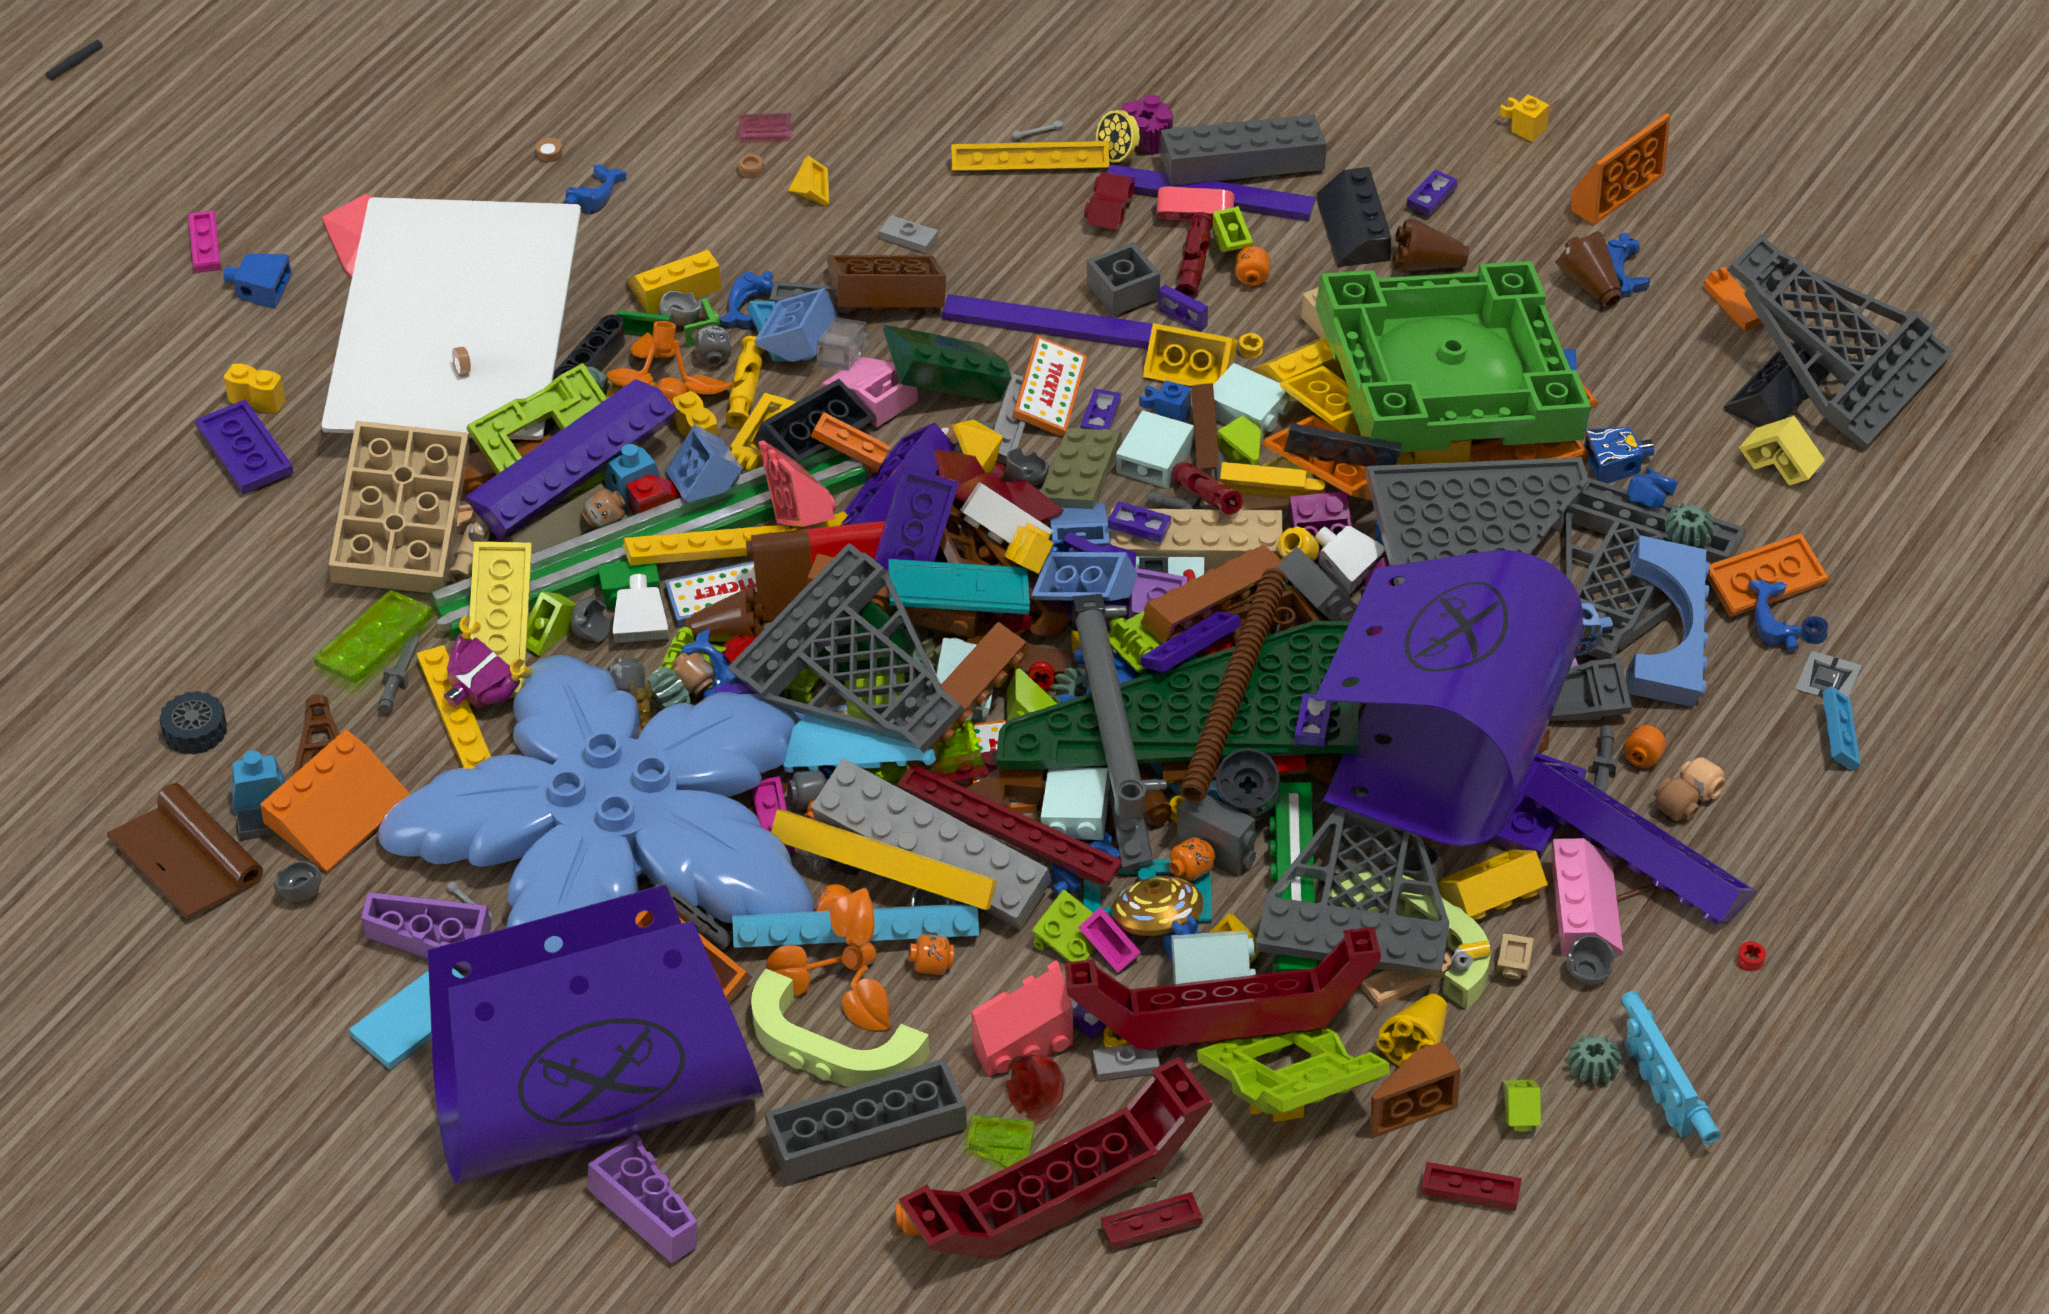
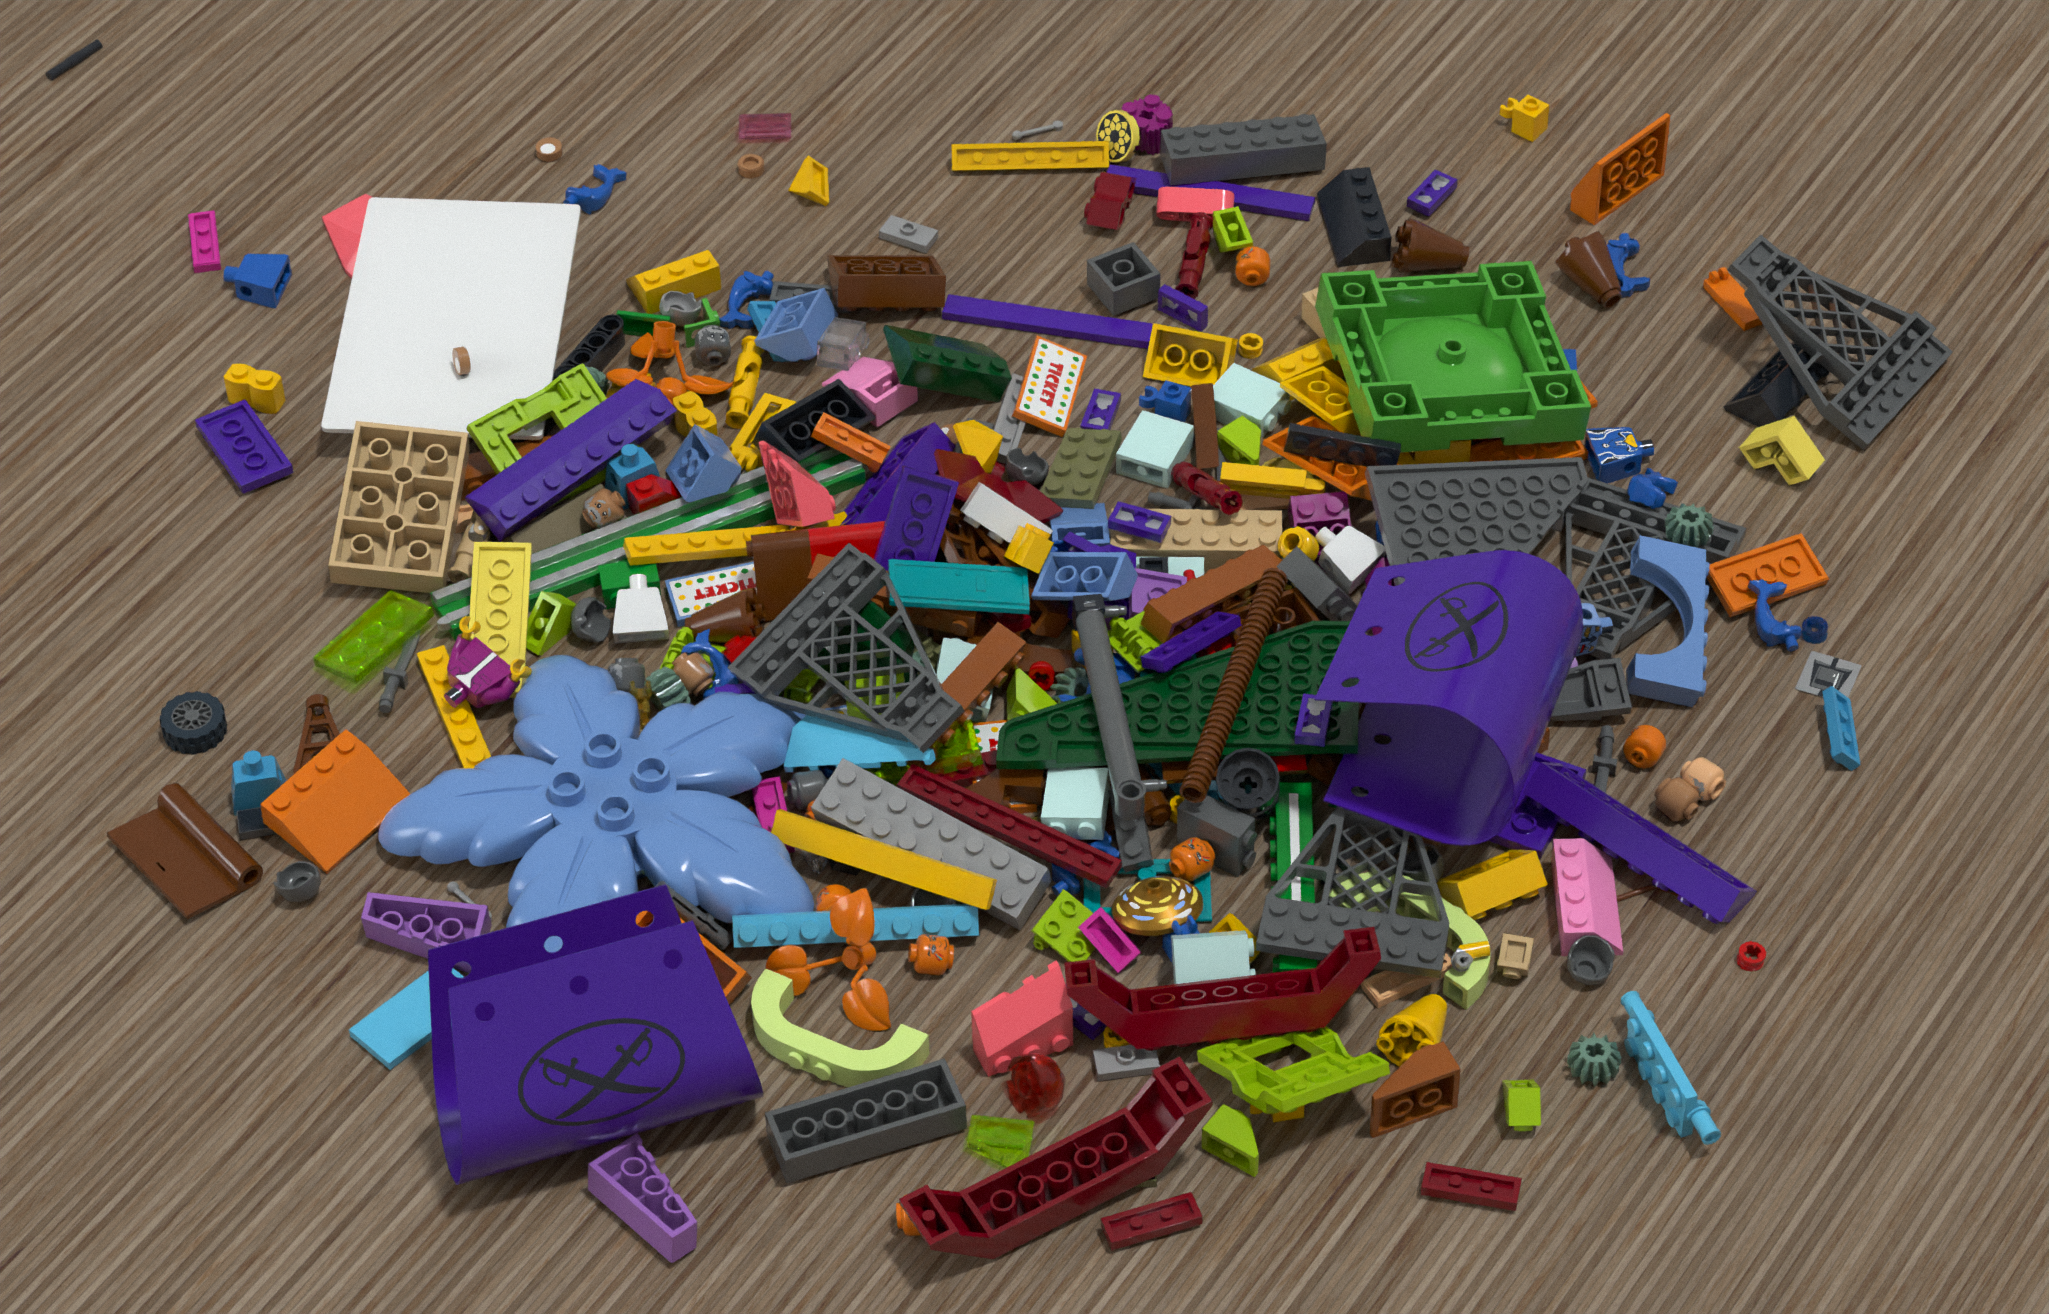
none -> lime slope [1202,1104,1259,1177]

